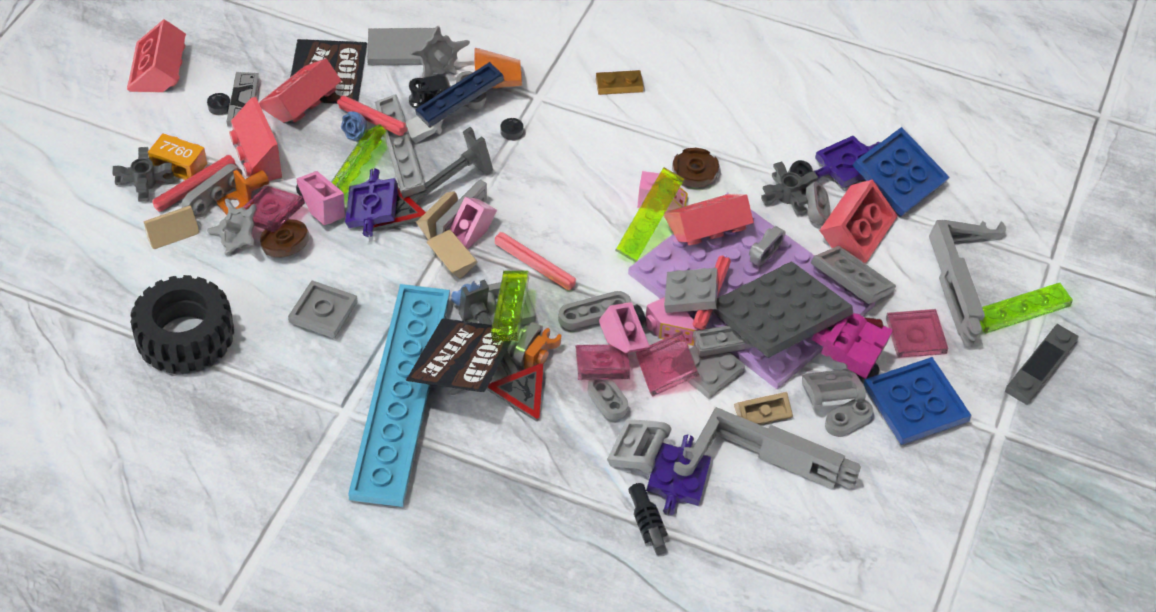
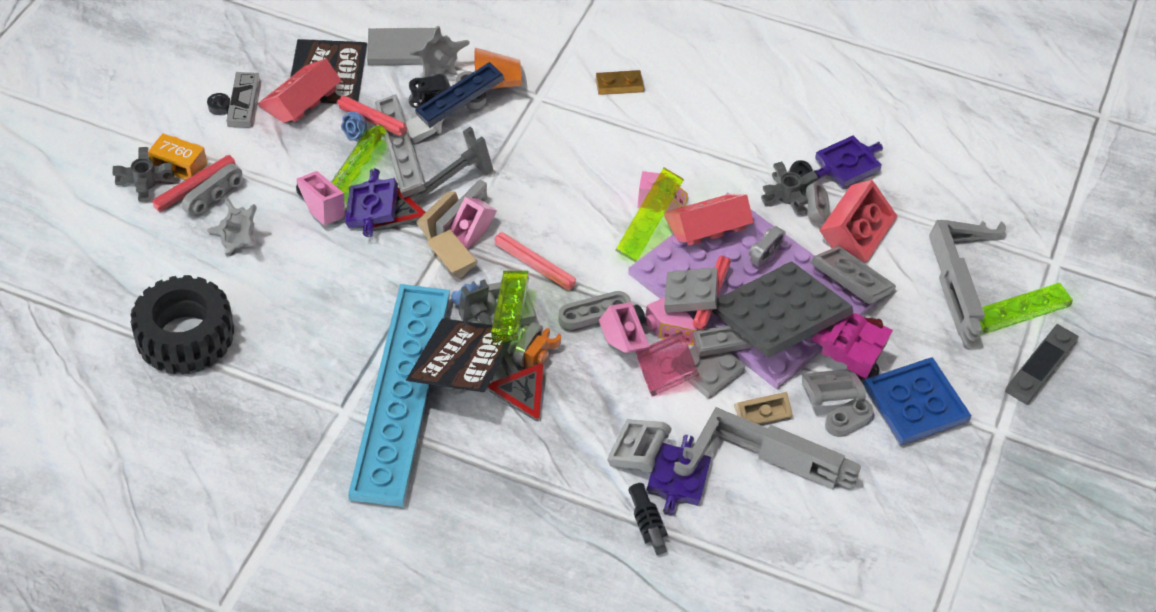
coral slope [127,19,186,92] -> none
tan slope [143,205,199,249] -> none
orange bracket [216,170,269,215] -> none
coral slope [229,97,282,181] -> none
clear pink tile [243,185,305,232] -> none
reddish brown plate [260,219,309,258] -> none
light grey plate [288,280,358,339] -> none
black tile [500,118,524,140] -> none
clear pink tile [575,344,630,380] -> none
light grey plate [587,374,628,420] -> none
reddish brown plate [672,147,720,187] -> none
blue plate [852,127,950,217] -> none
clear pink tile [886,309,949,358] -> none

